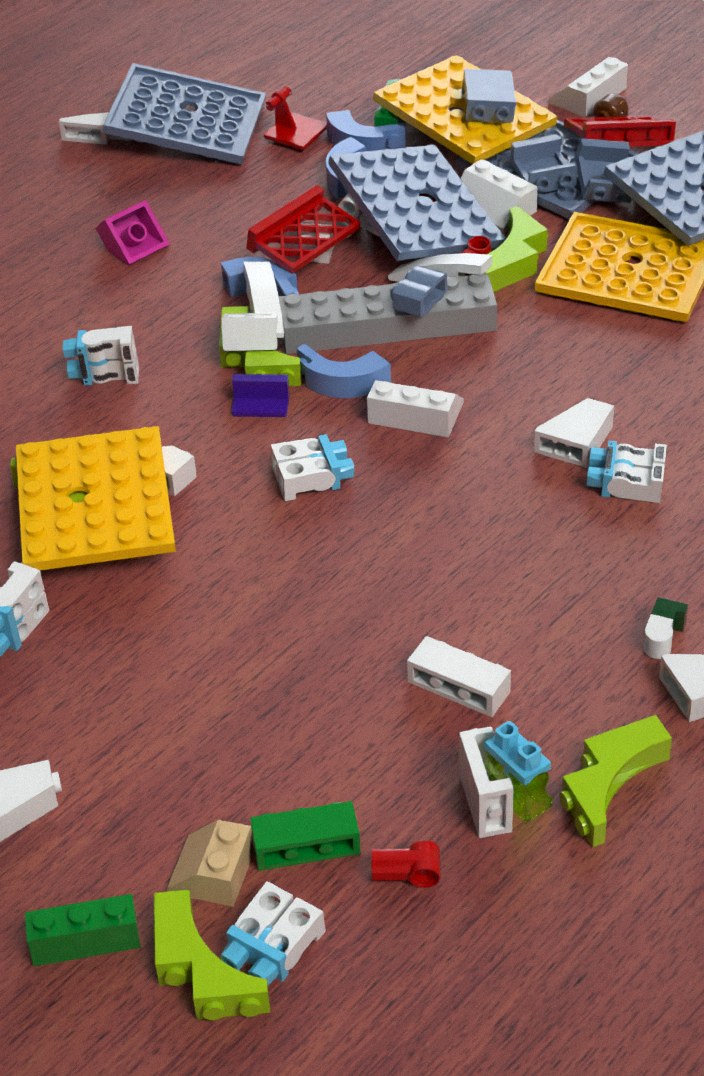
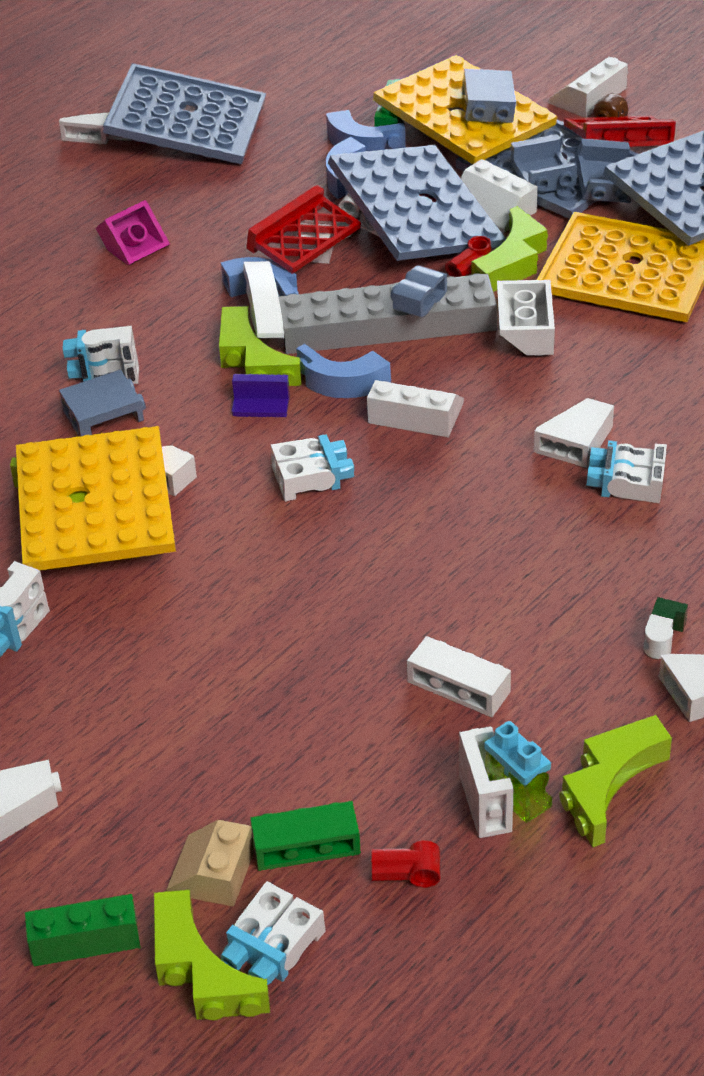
white panel [222,313,278,351] -> none
red plate [264,86,327,150] -> none
white slope [388,253,492,282] -> none
none -> sand blue panel [59,370,146,437]
none -> white slope [497,280,555,356]

